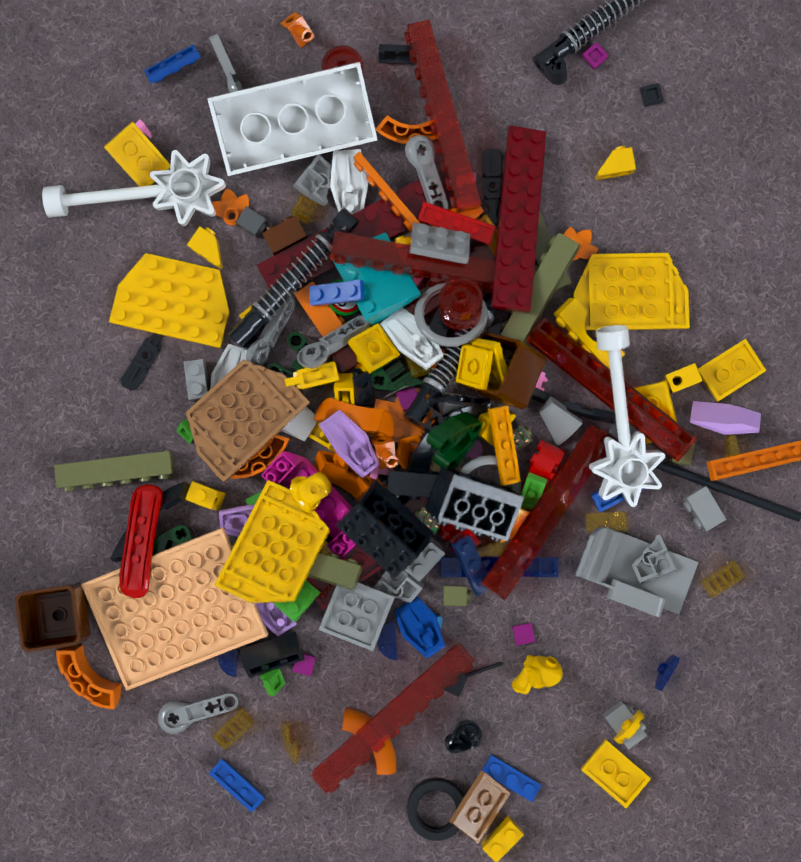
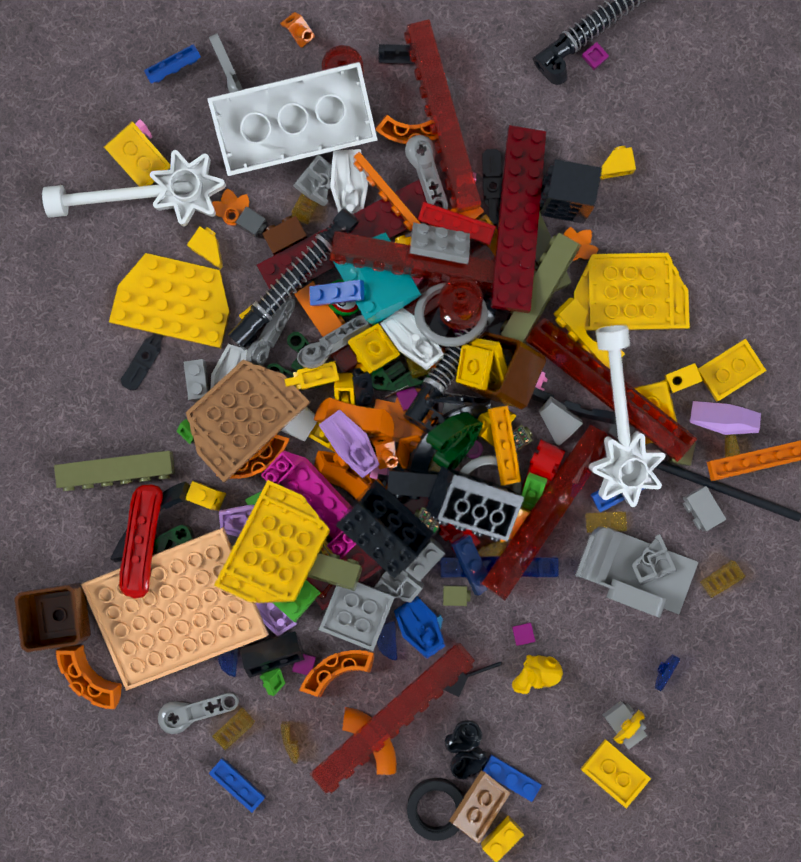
yellow head [290,472,332,511] -> none
black tile [640,83,664,107] -> none
none -> orange brick [299,650,374,697]
none -> black hair [450,747,487,780]
none -> black brick [539,159,602,224]

